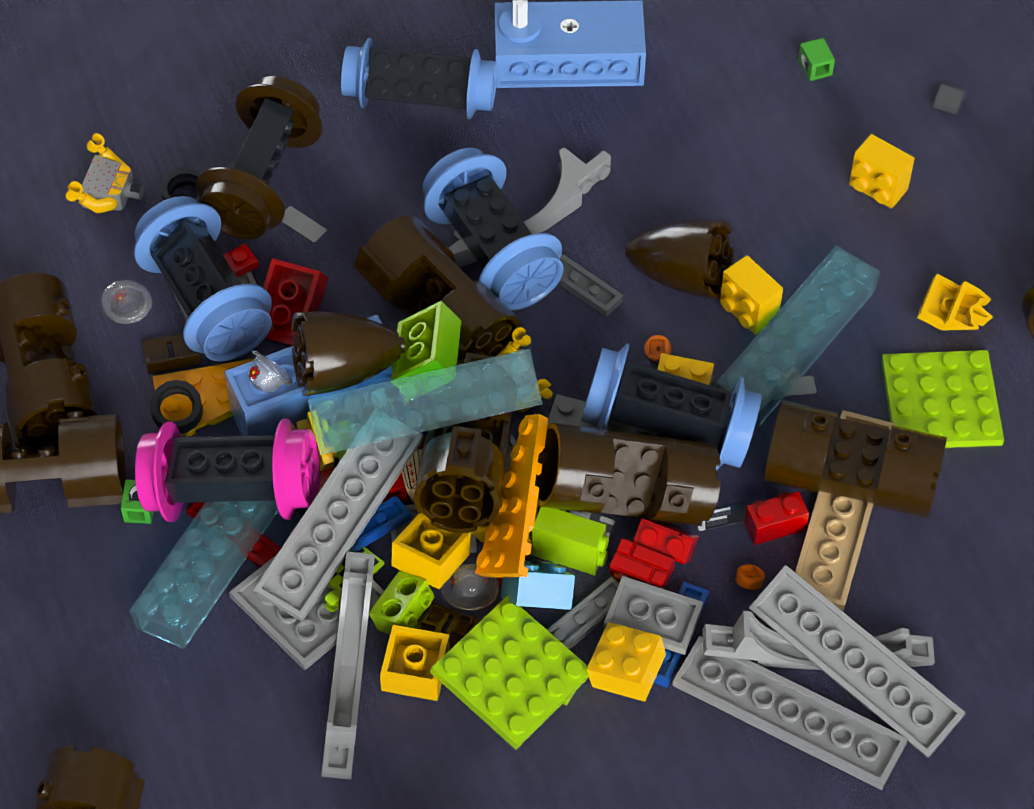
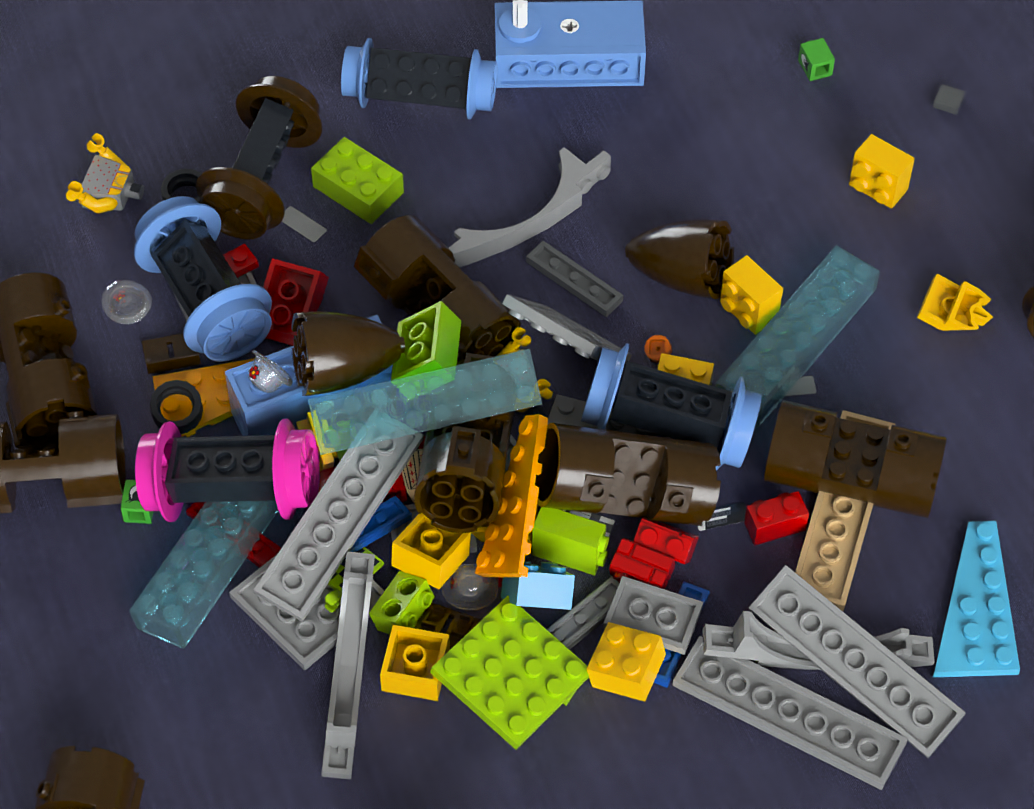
medium blue brick [423,148,564,310] -> none
orange tile [735,564,765,590] -> none
lime plate [881,350,1004,448] -> none
none -> lime brick [311,137,404,224]
none -> light grey plate [502,294,632,363]
none -> medium azure wing [933,521,1020,677]

